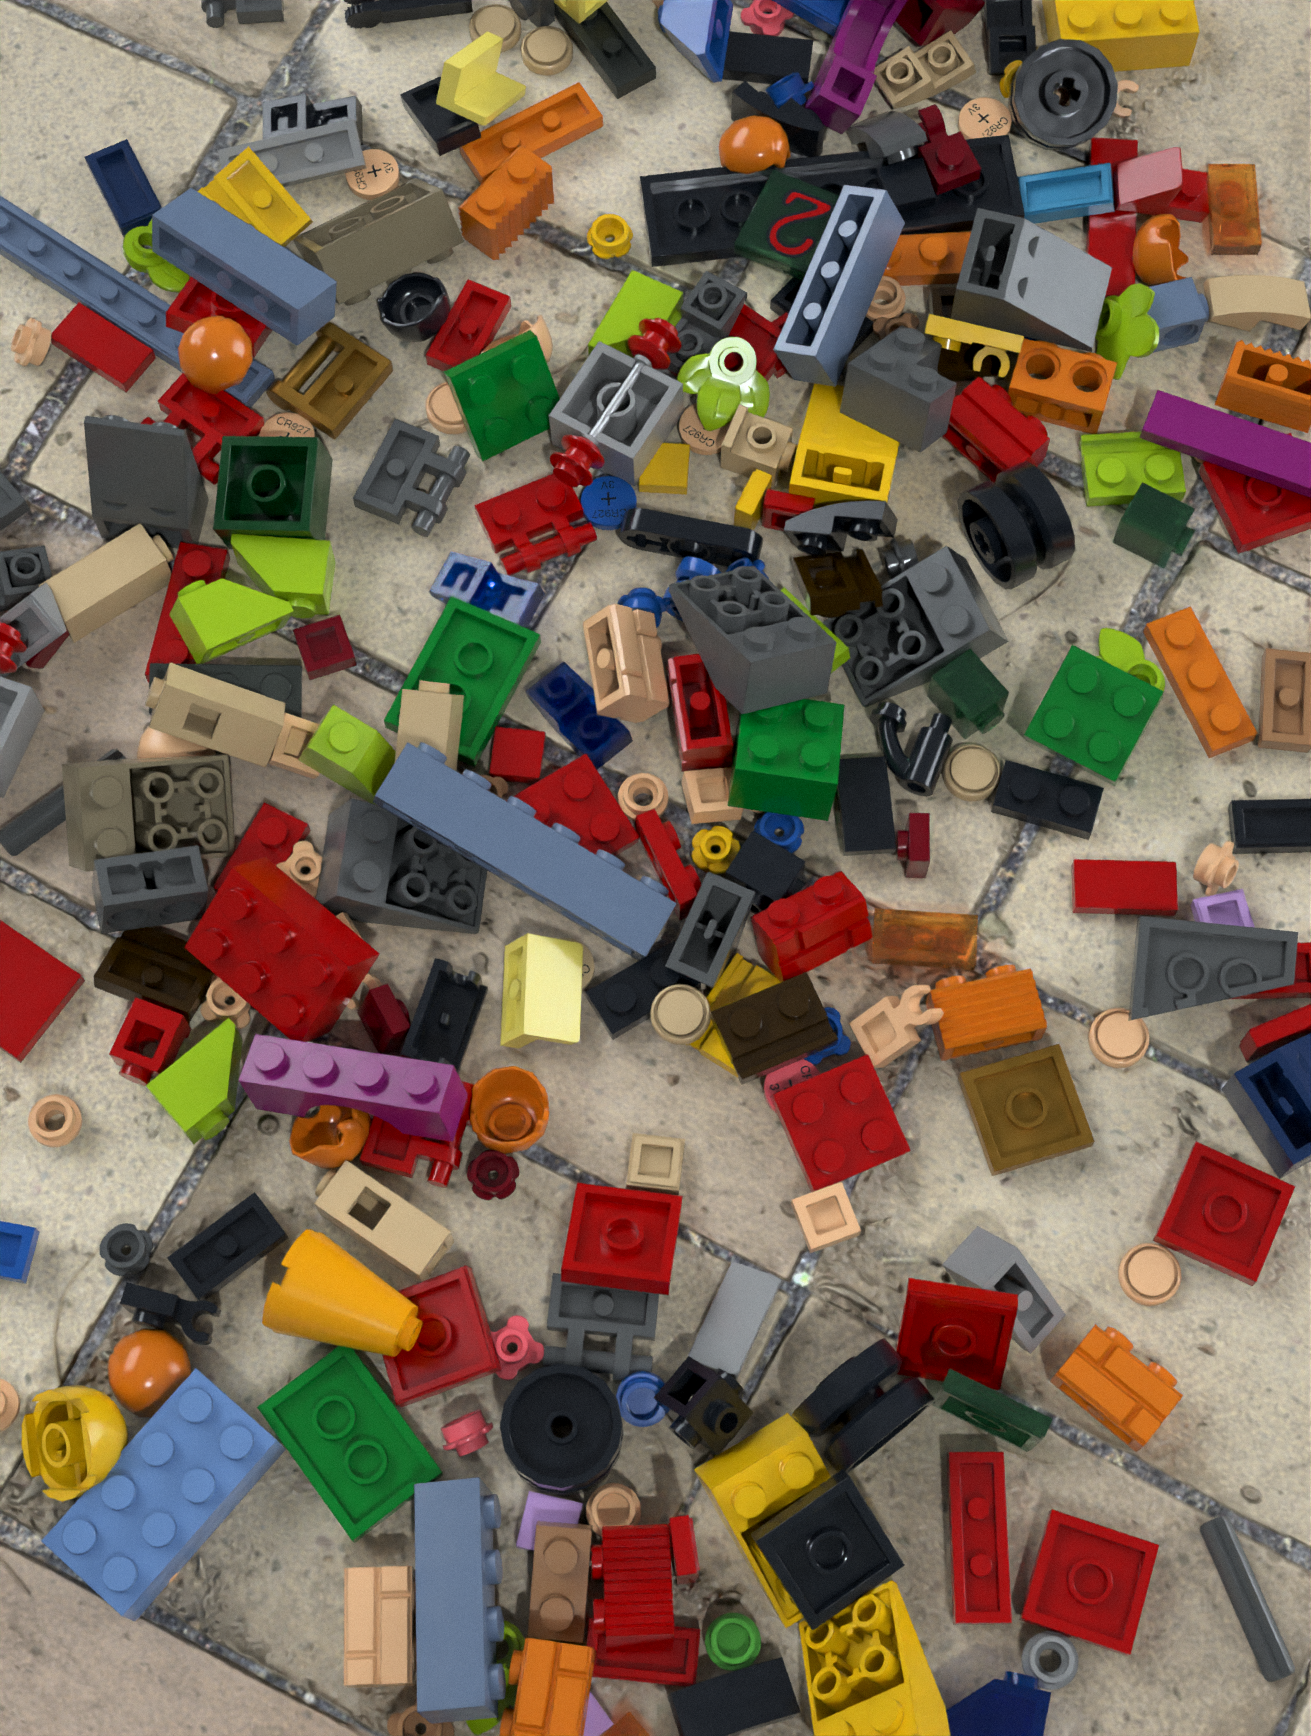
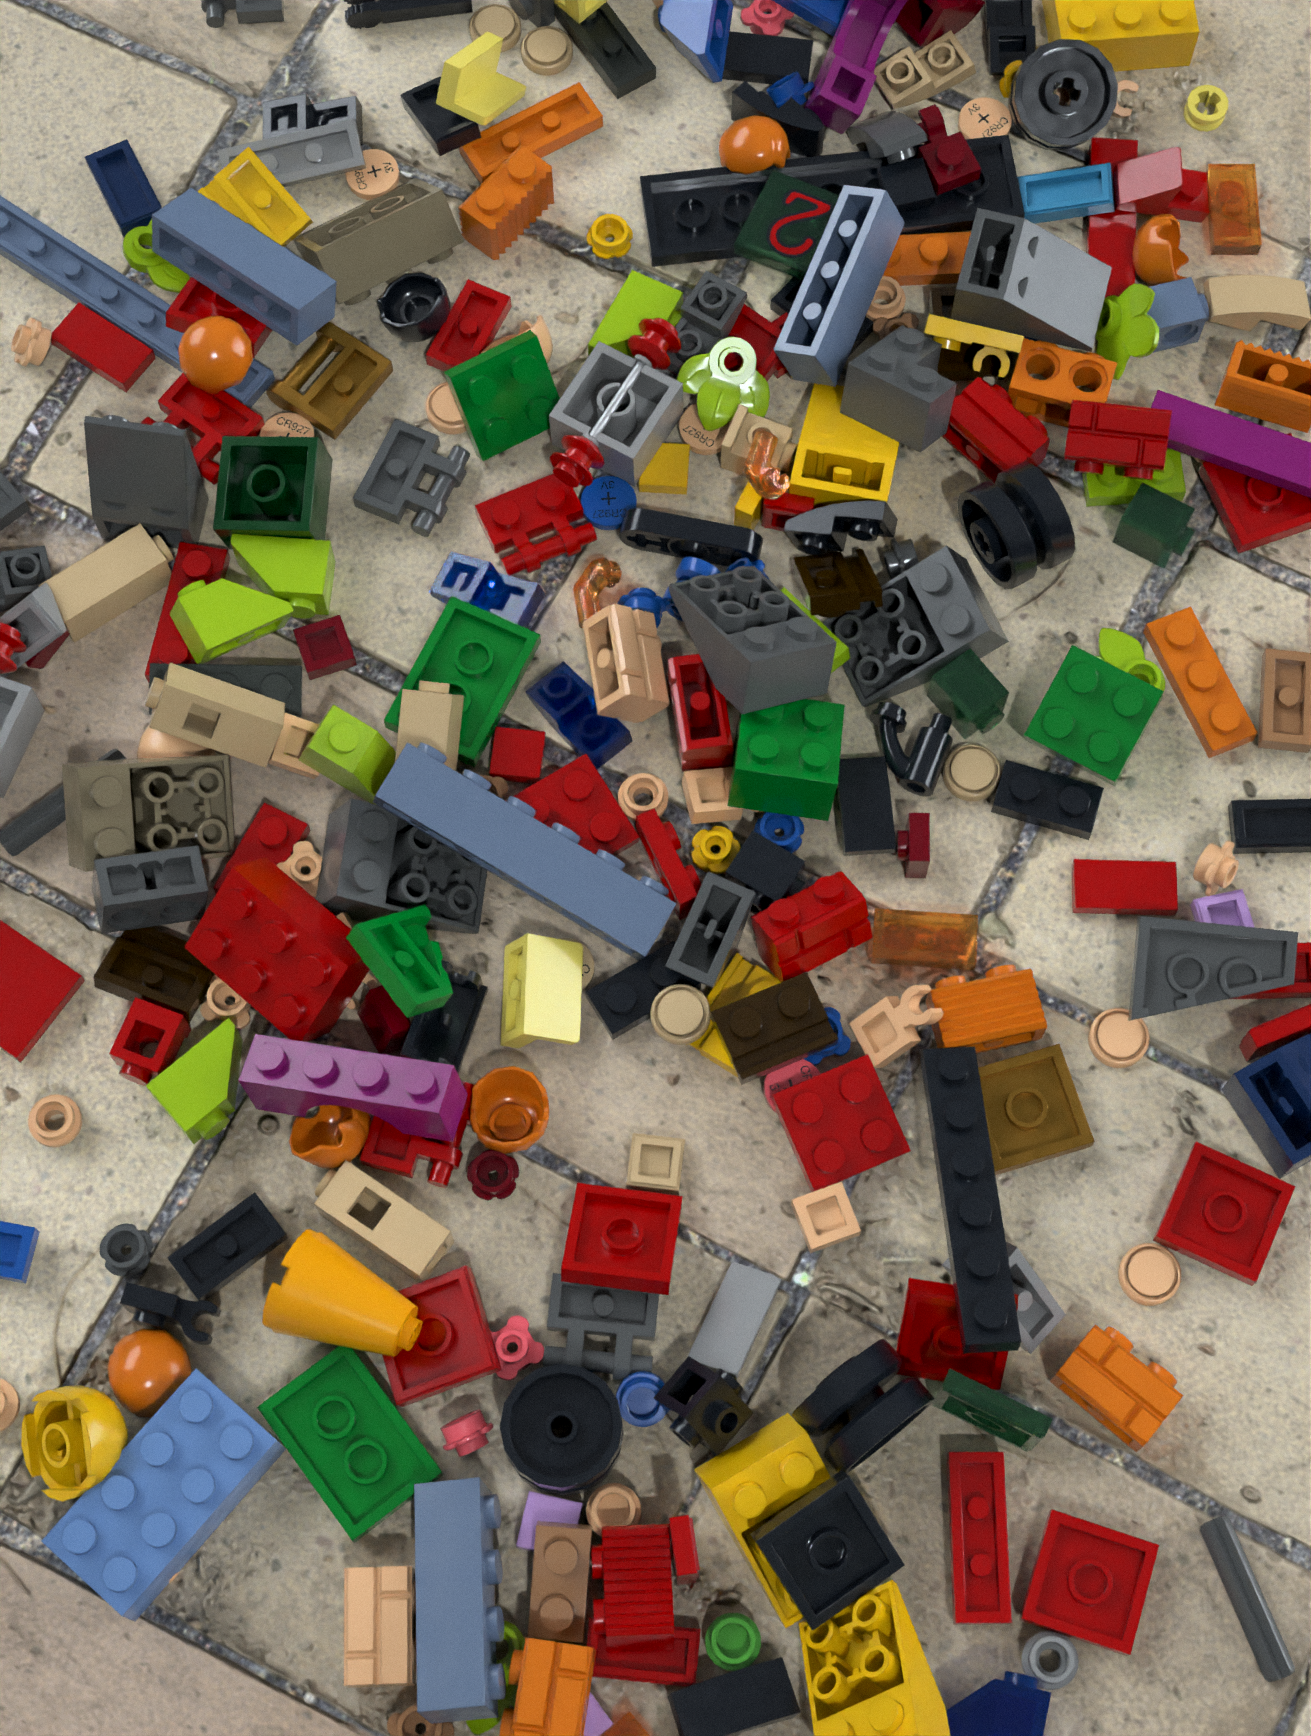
none -> green wing [346,905,453,1018]
none -> clear orange arm [573,557,622,628]
none -> clear orange arm [743,431,789,500]
none -> black plate [920,1046,1022,1354]
none -> red brick [1064,400,1172,480]
none -> light yellow bush [1184,85,1229,132]

